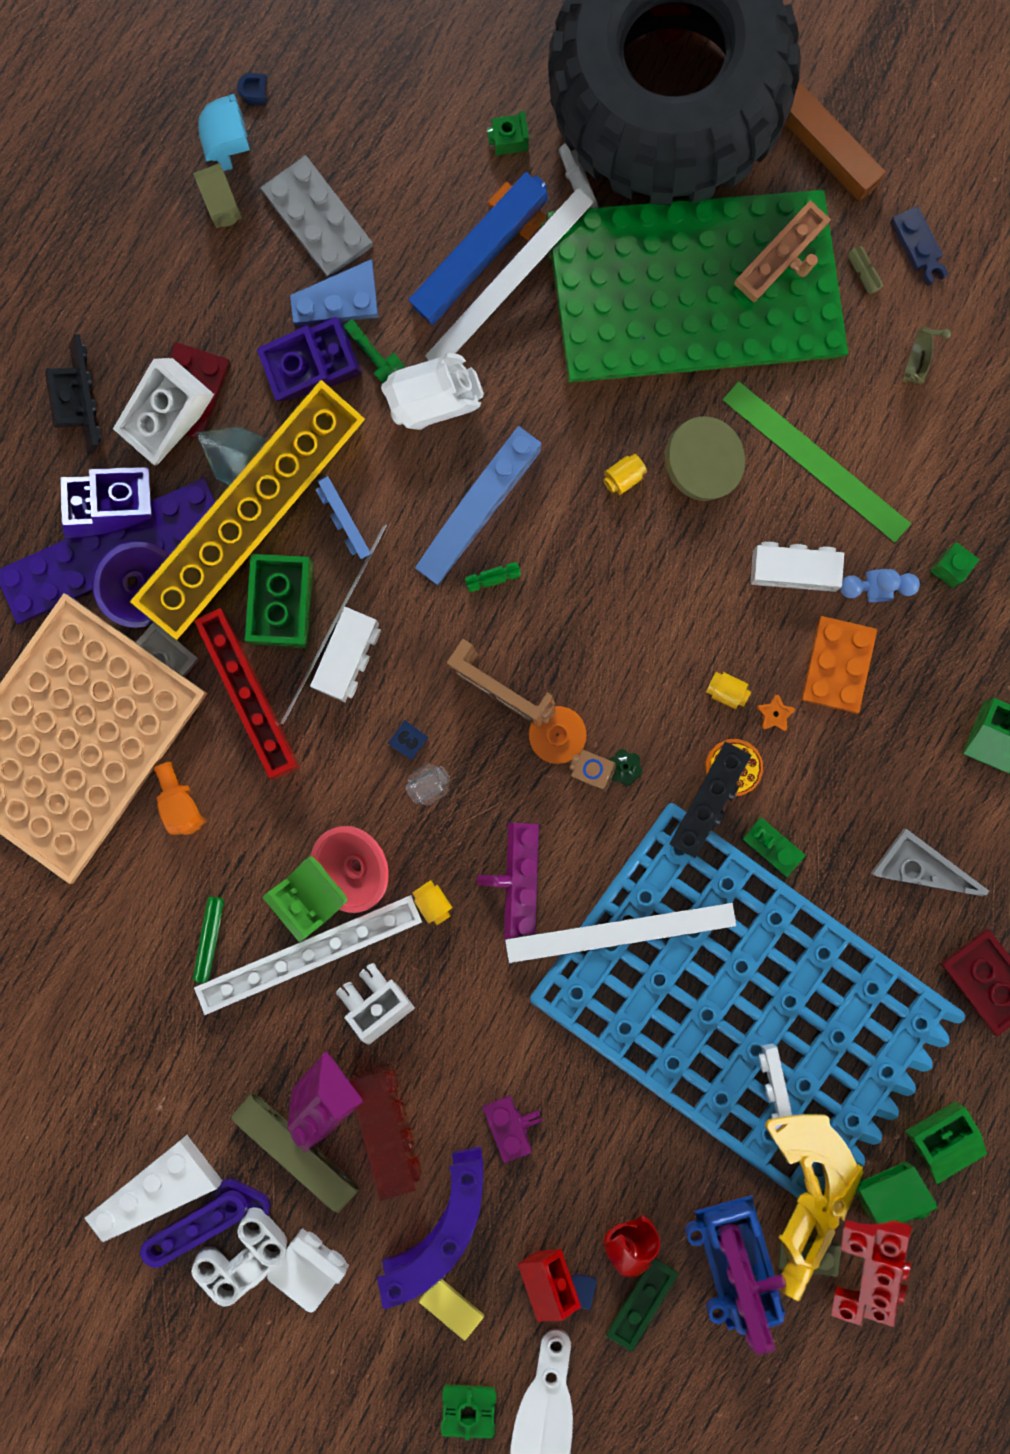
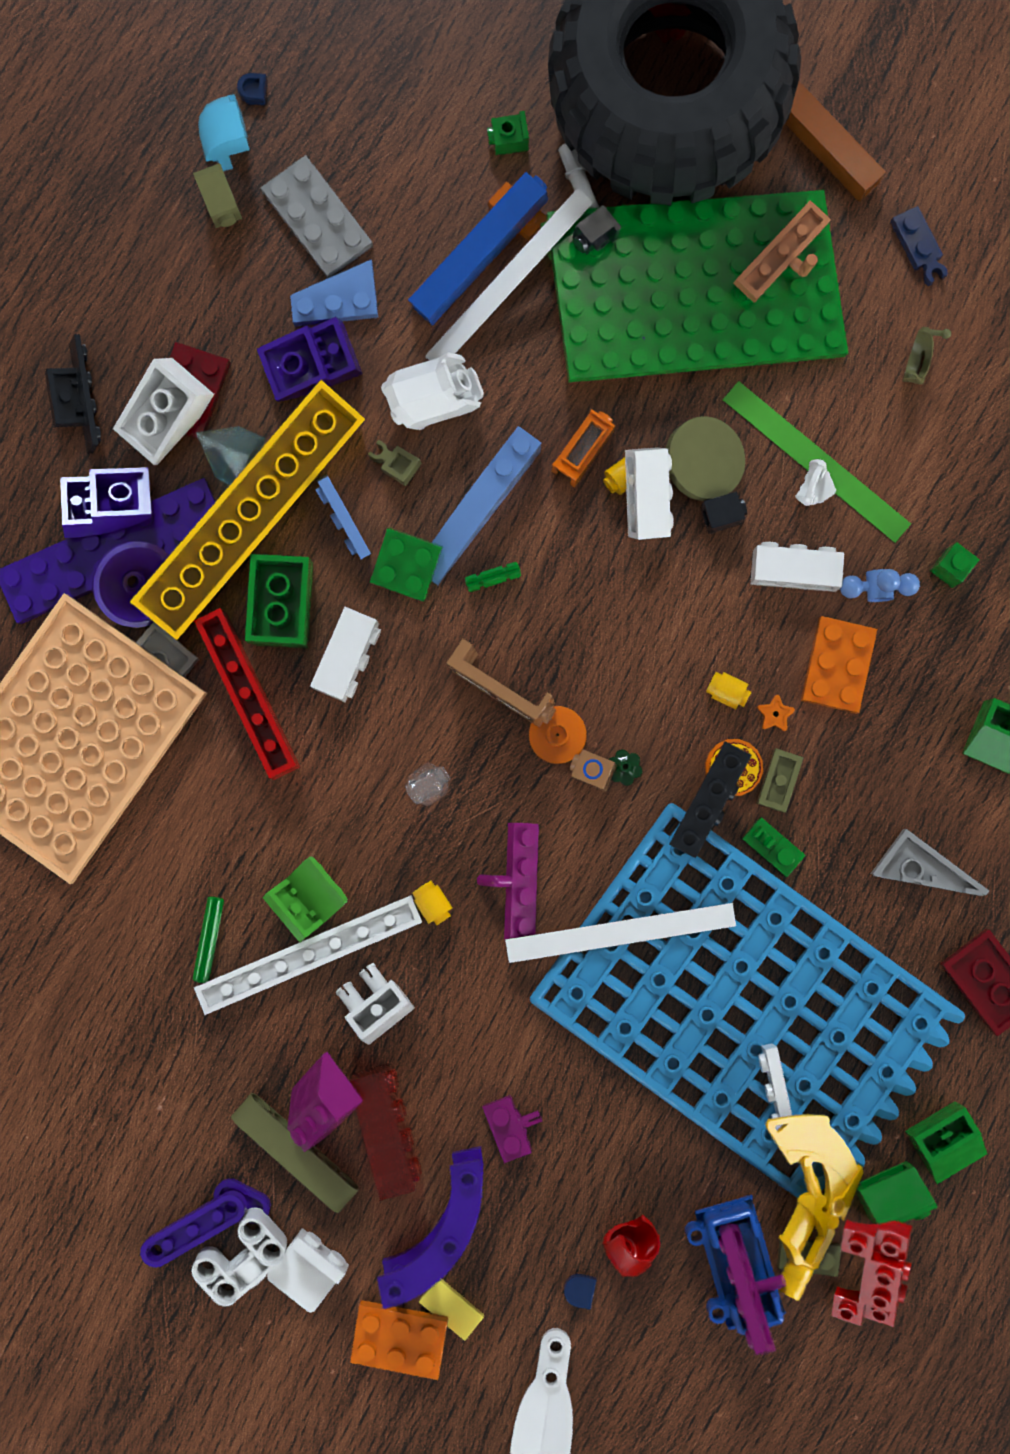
white wedge [84,1135,222,1242] -> none
orange piece [153,762,207,835] -> none
white sticker [281,525,387,724] -> none
coral dish [311,826,389,913] -> none
green brick [343,319,406,384] -> none
dark blue tile [388,720,429,761] -> none
green piece [441,1384,496,1441] -> none
red brick [518,1249,581,1322] -> none
dark green plate [605,1257,679,1352] -> none
olive piece [848,246,883,294] -> none
none -> orange plate [350,1300,449,1380]
none -> olive plate [368,440,422,486]
none -> green plate [370,527,443,602]
none -> orange window [551,409,615,488]
none -> black brick [572,205,622,255]
none -> white brick [625,447,674,540]
none -> black brick [700,491,747,534]
none -> olive plate [756,748,804,813]
none -> white piece [795,459,836,506]

